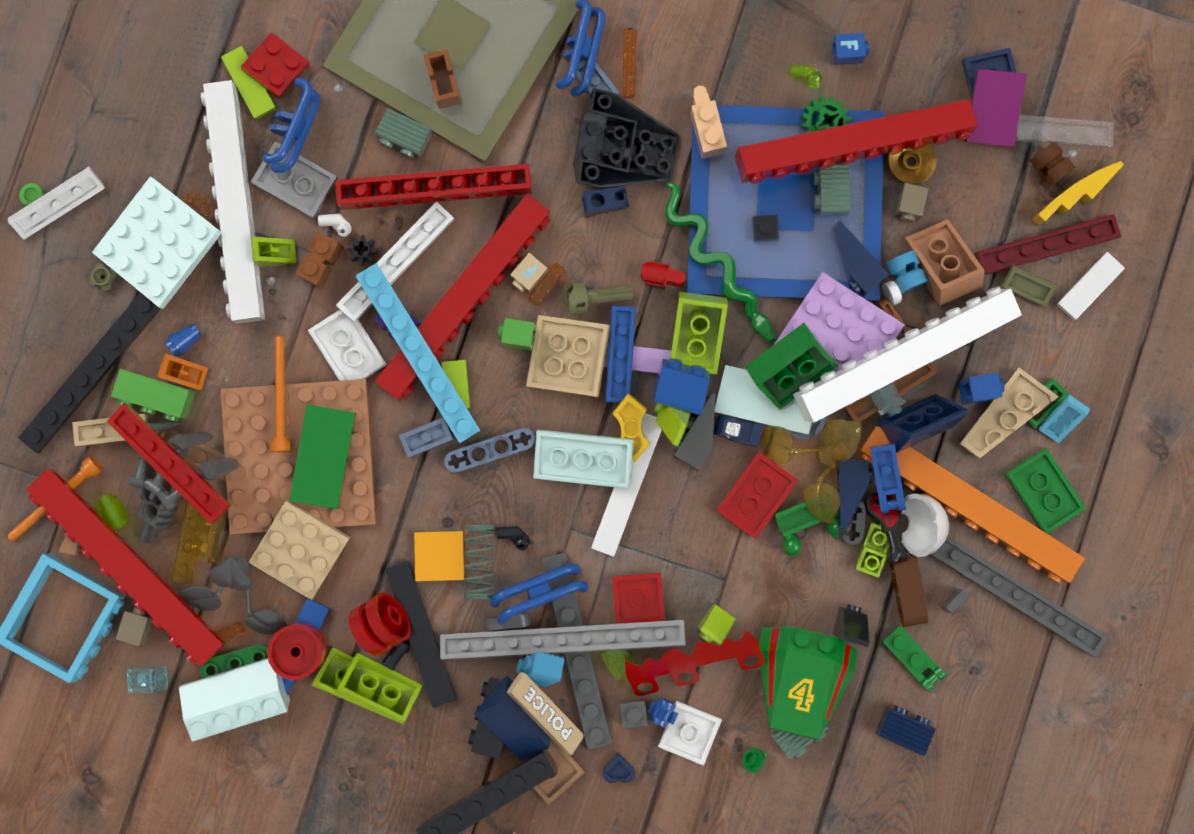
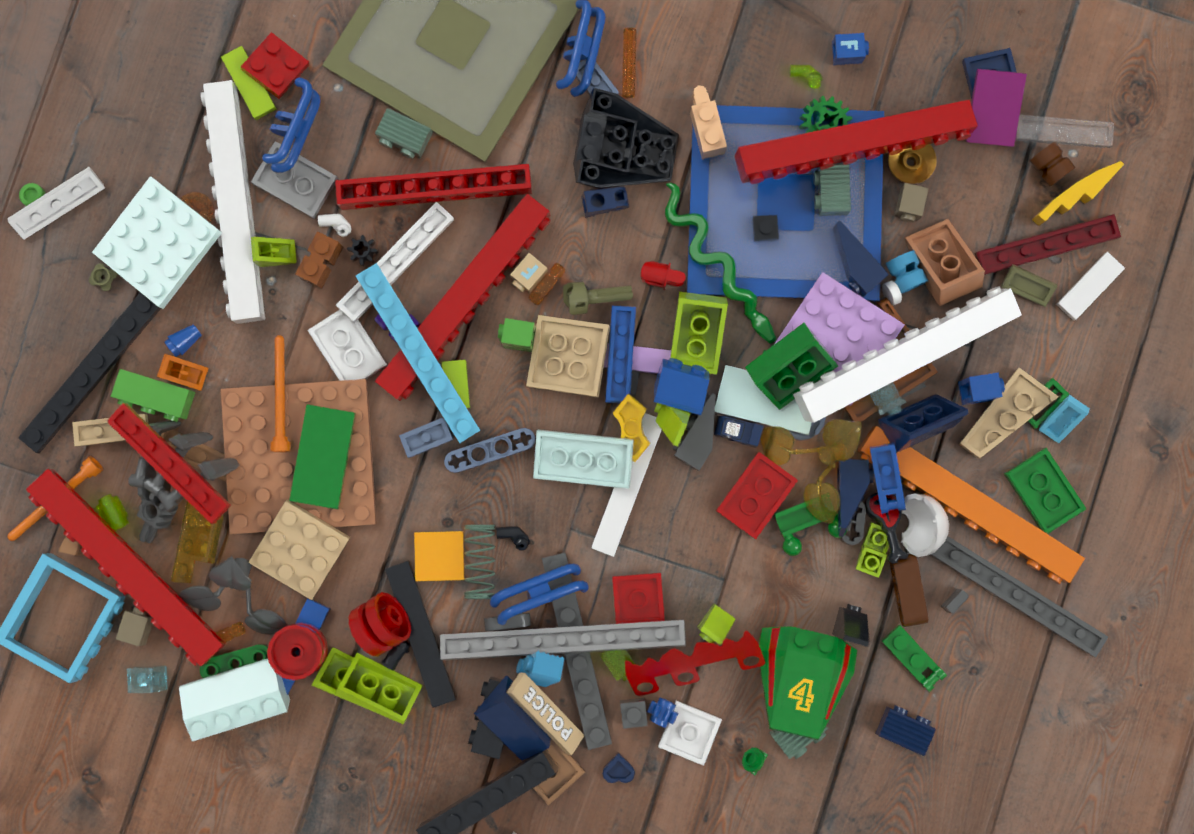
dark orange piece [423,49,462,109] -> none

